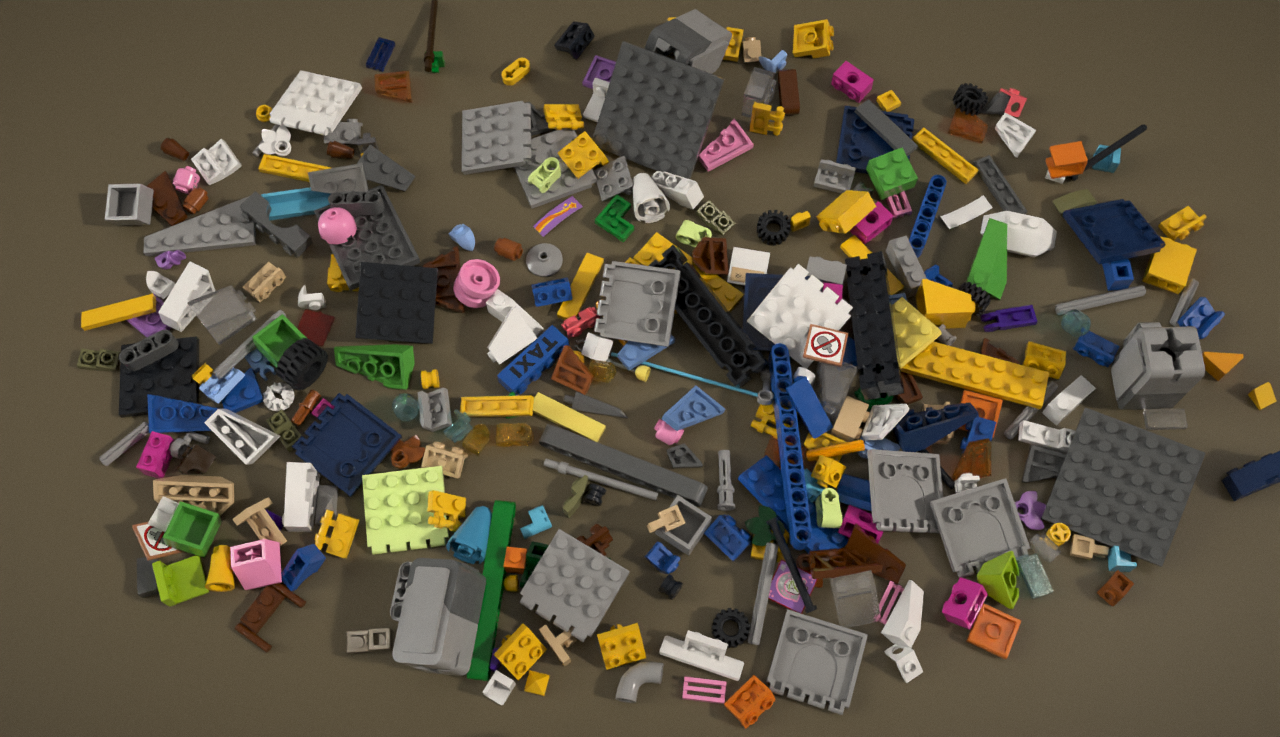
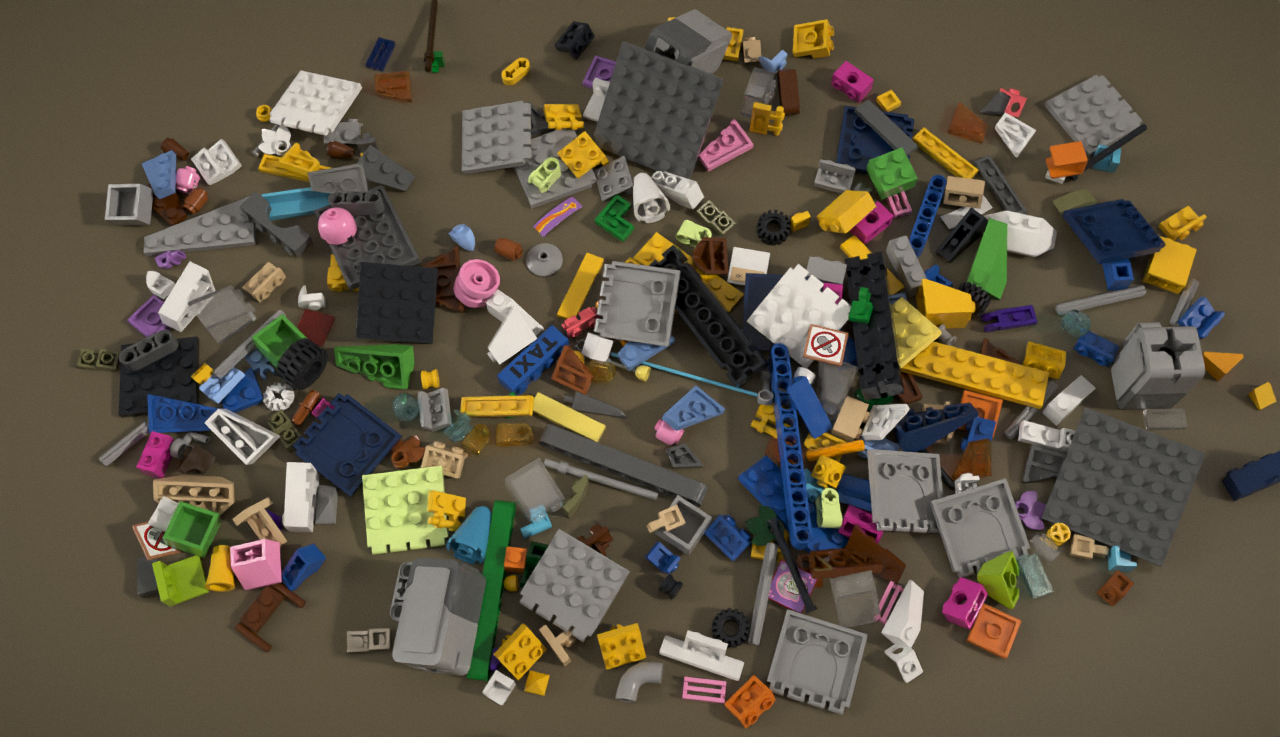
yellow tile [81,293,156,331] -> none
yellow plate [314,509,359,558] -> none
blue bracket [531,277,572,307] -> none
black wheel [583,483,607,506] -> none
light grey pin [717,450,735,511] -> none
black tyre [952,83,988,116] -> none
none -> medium blue wing [142,150,176,199]
none -> yellow wing [278,143,320,177]
none -> clear slope [505,458,565,523]
none -> green plate [848,287,873,323]
none -> black slope [936,207,988,263]
none -> tan brick [943,176,985,209]
none -> light grey hinge [1044,75,1143,157]

